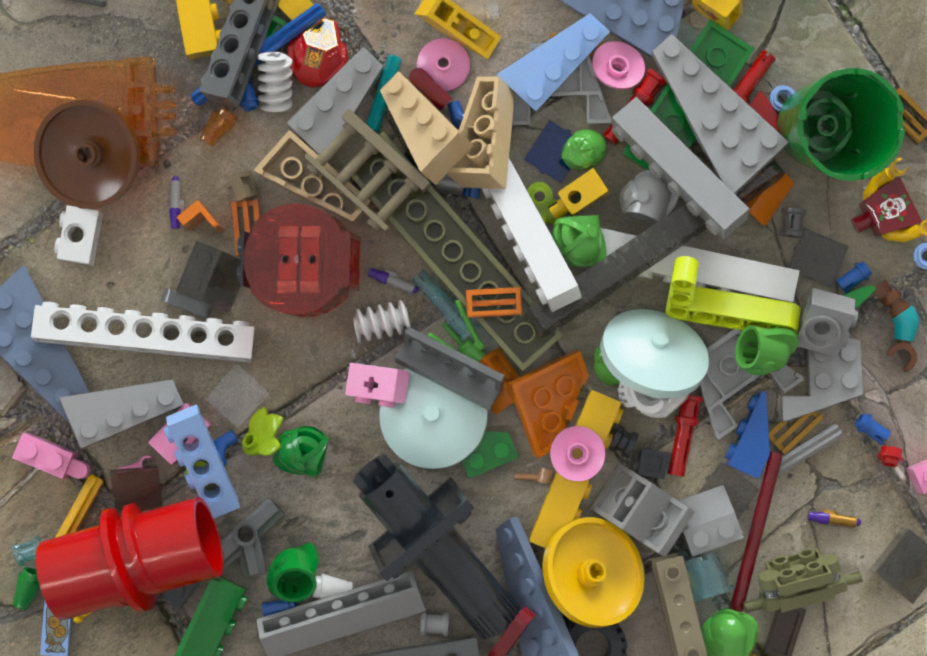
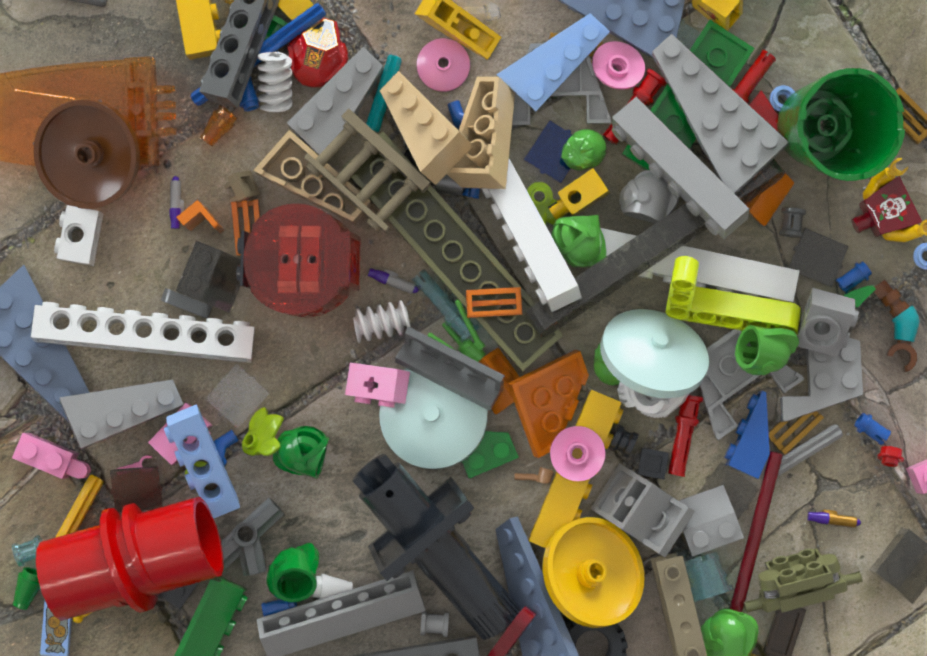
dark red bar [409,68,453,111] -> none

